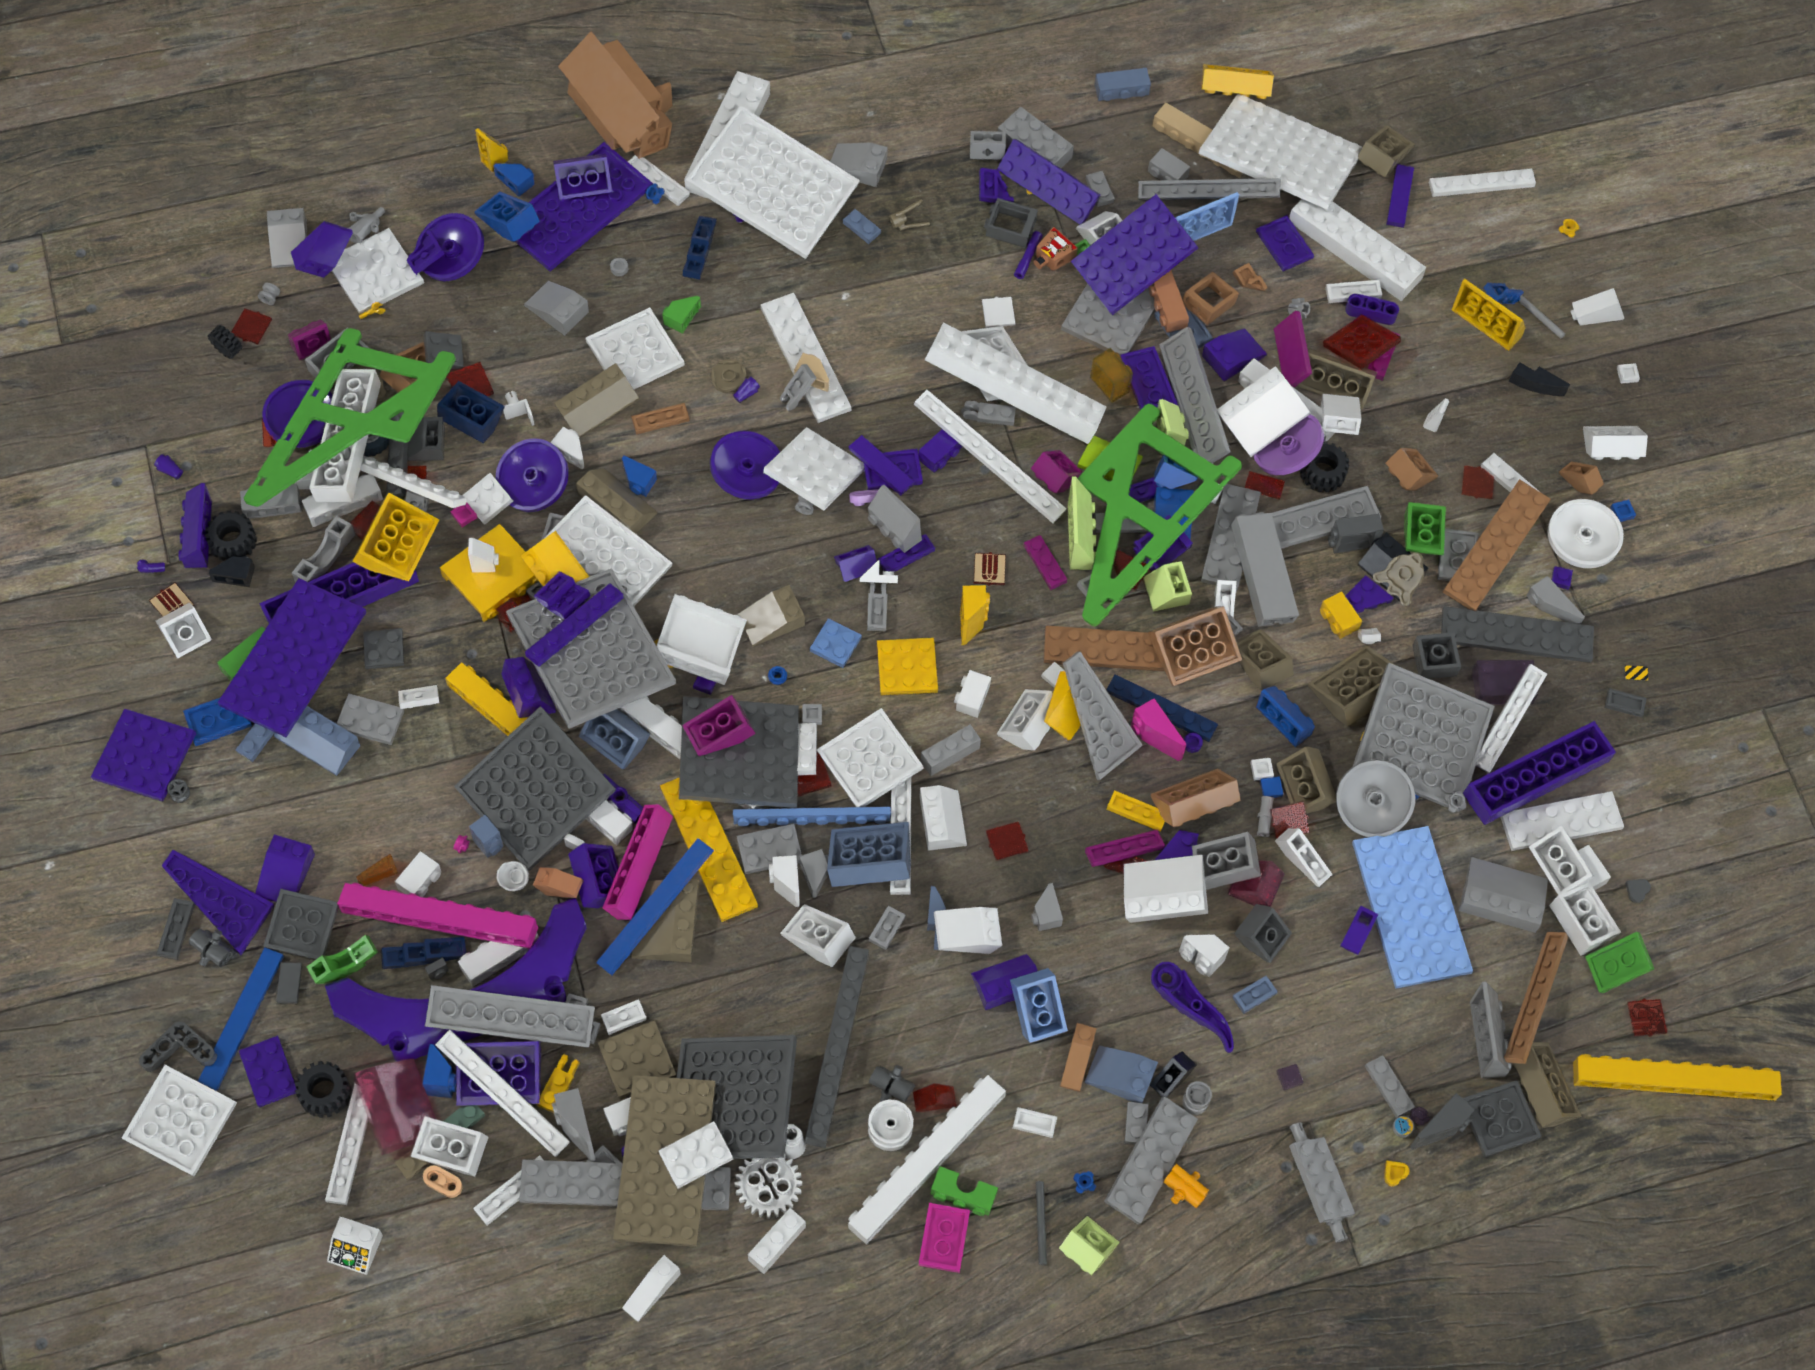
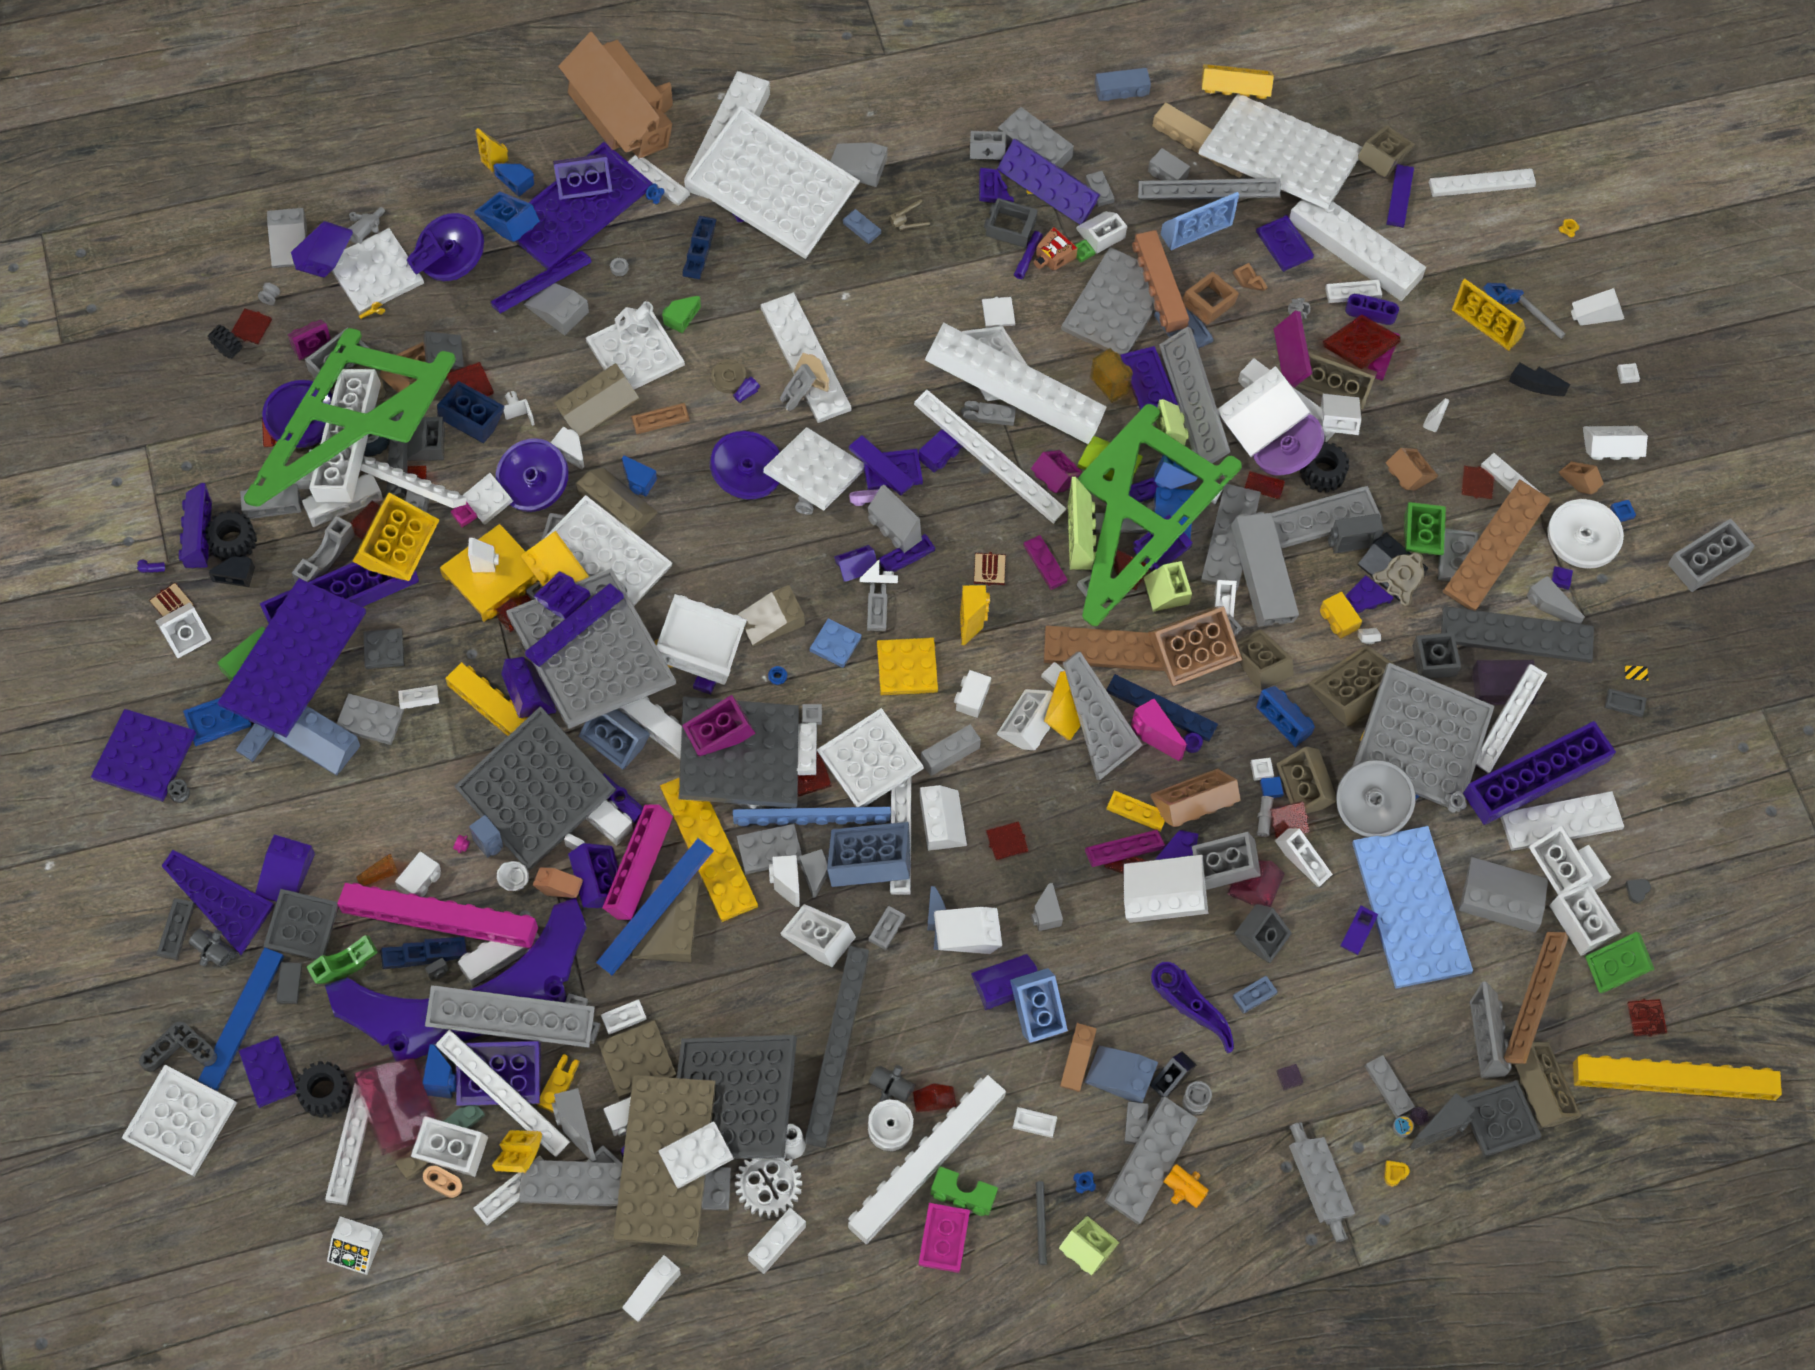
dark purple cone [154,454,183,480] -> none
dark purple plate [1071,194,1198,315] -> none
white slope [1179,935,1229,977] -> none
dark purple slope [1202,328,1267,382] -> none
none -> dark purple tile [490,251,591,314]
none -> yellow slope [492,1130,542,1173]
none -> white bracket [615,301,653,334]
none -> light grey brick [1668,518,1755,592]

